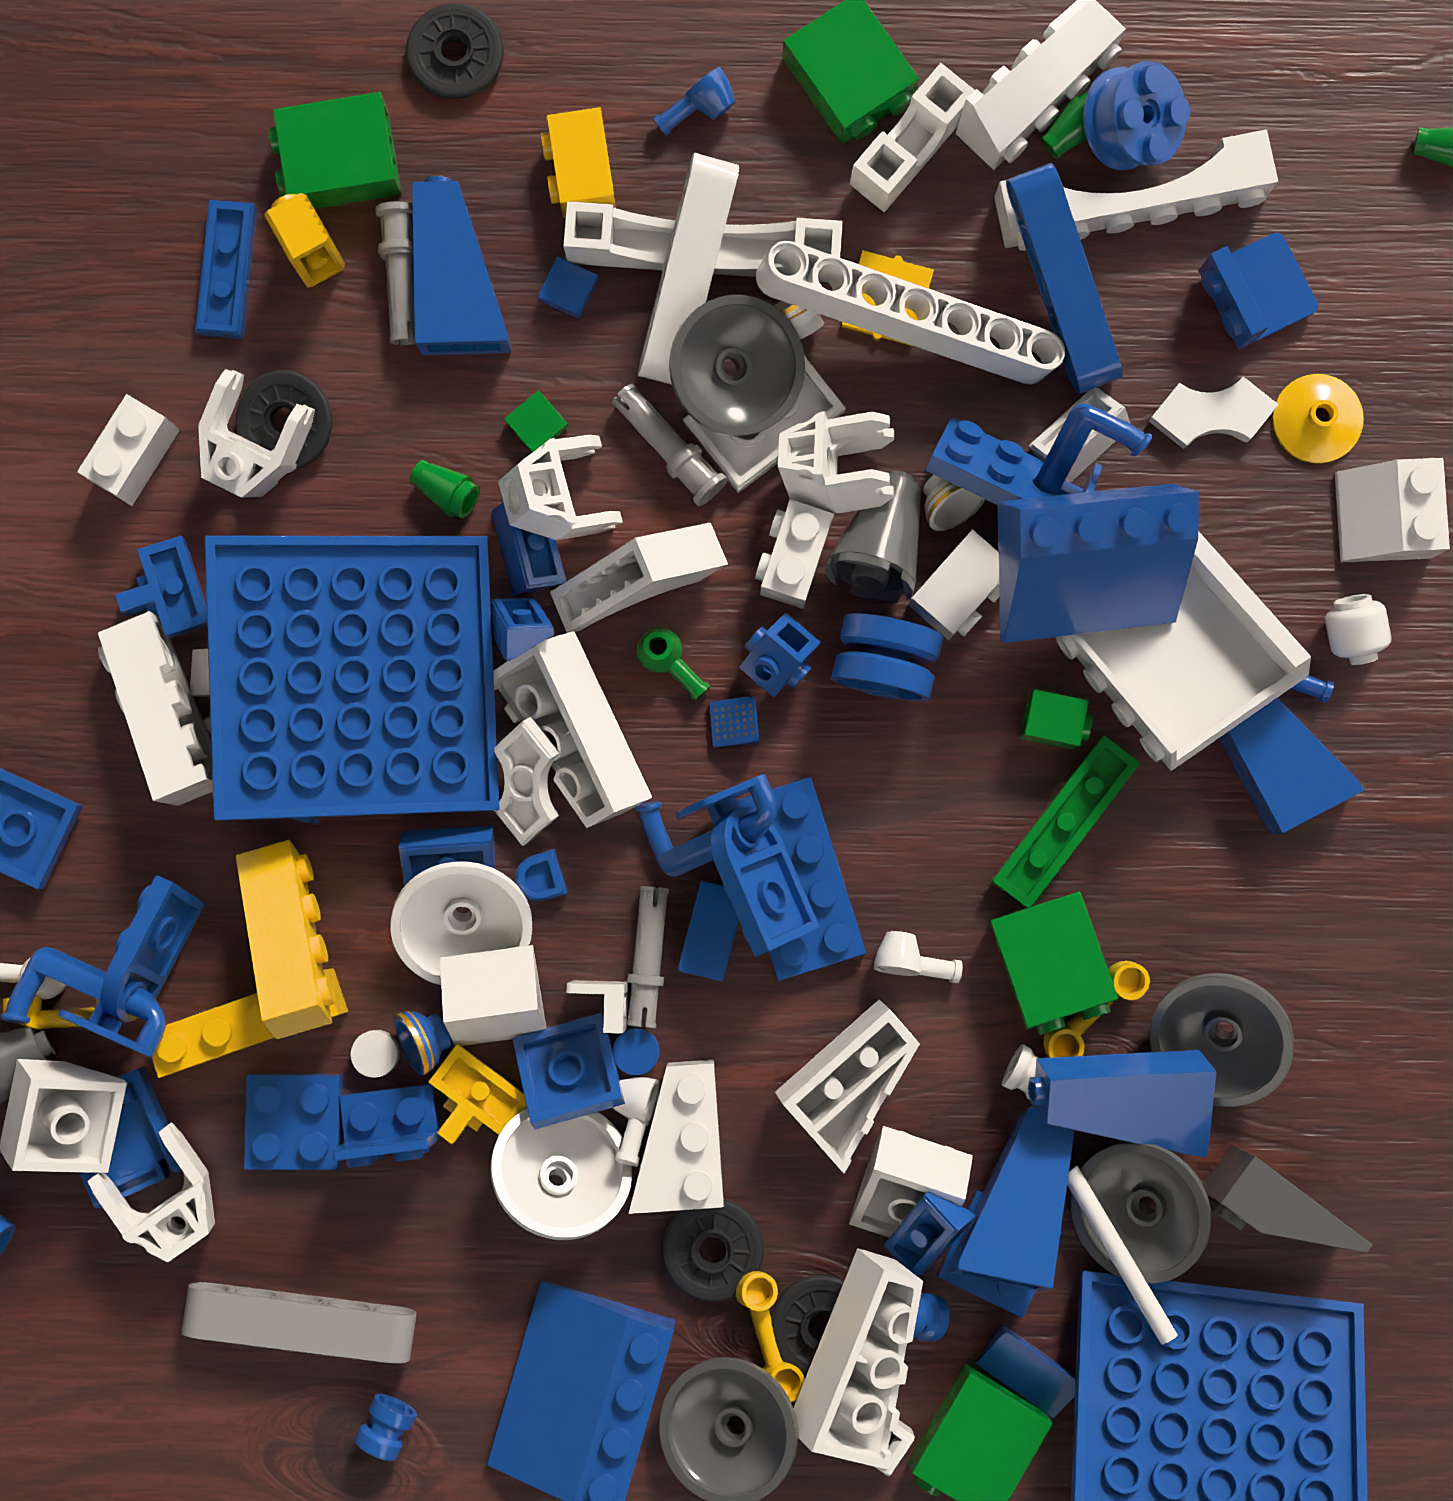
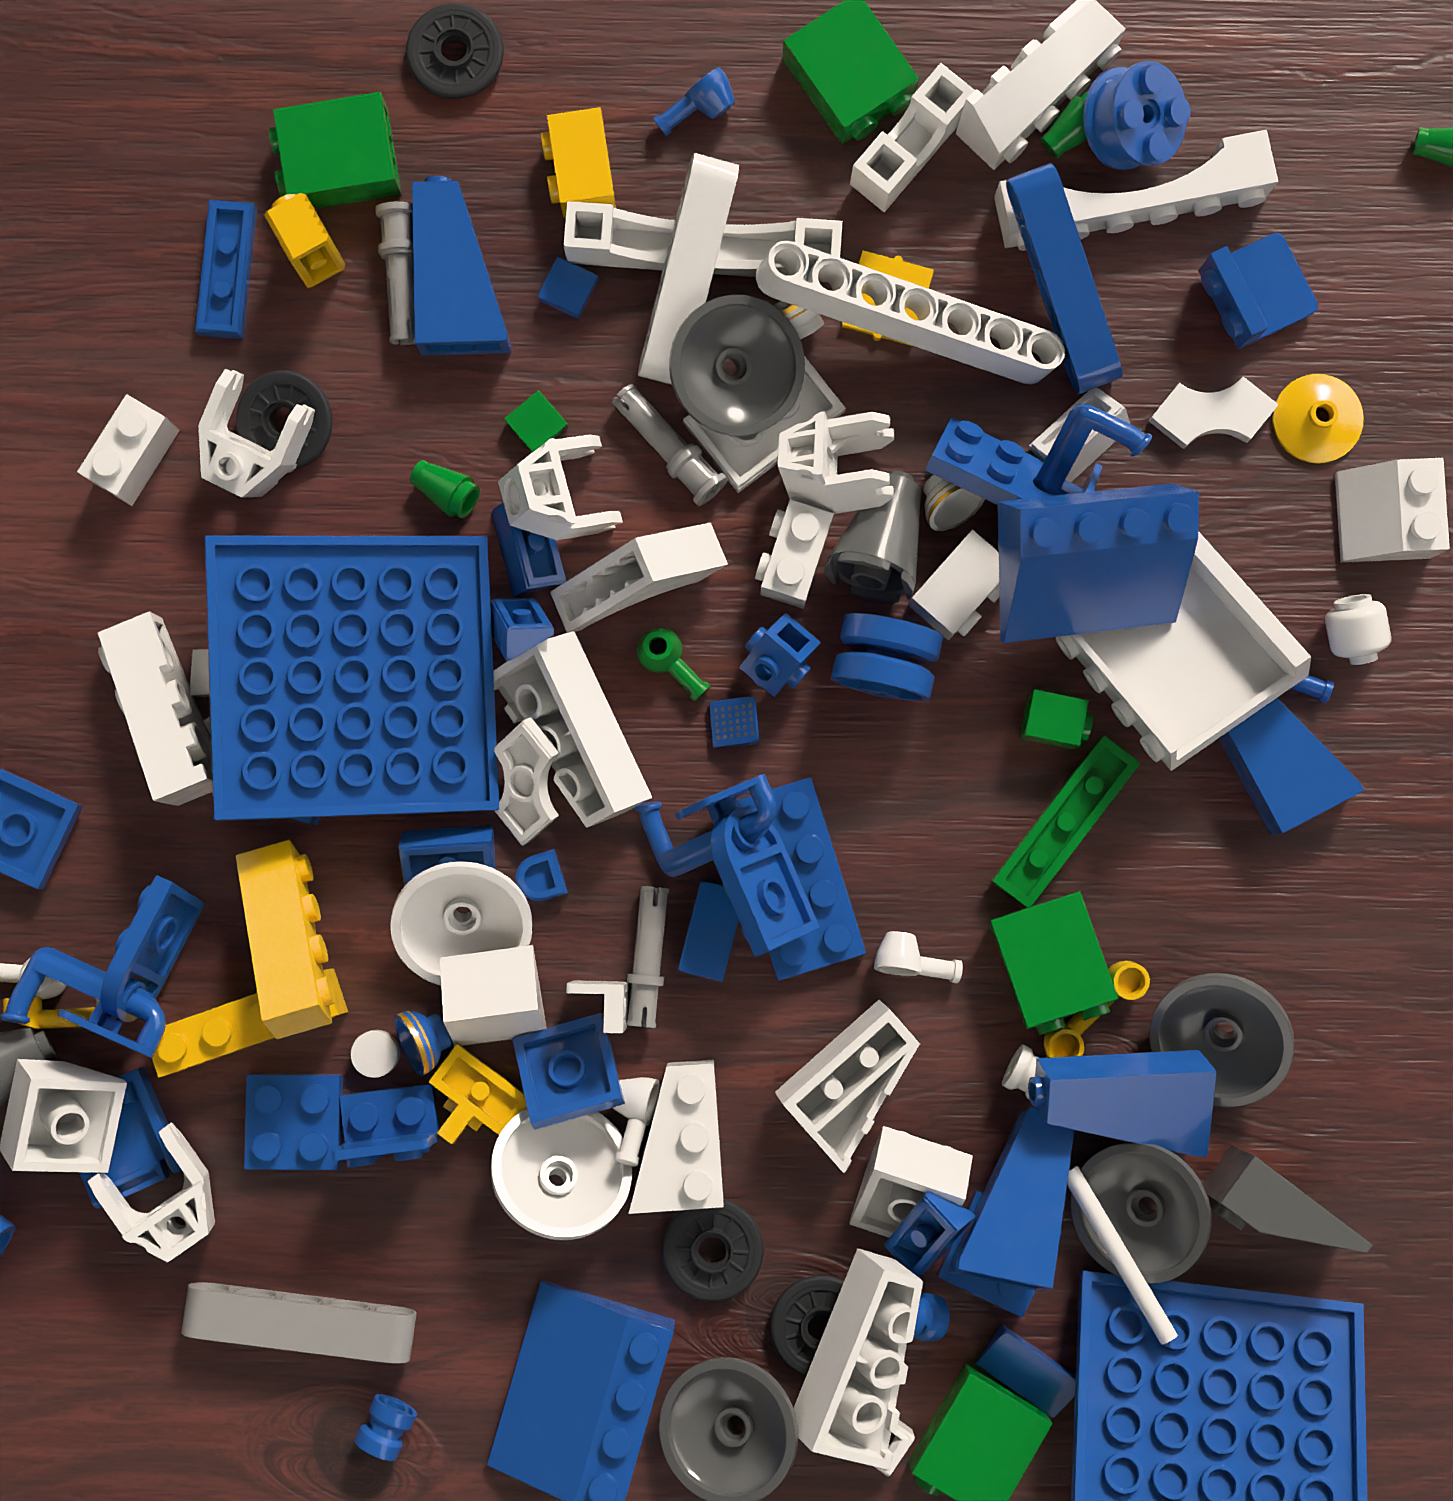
blue hinge [115,535,207,638] -> none
blue tile [613,1028,660,1075] -> none
yellow bar [736,1271,805,1402] -> none

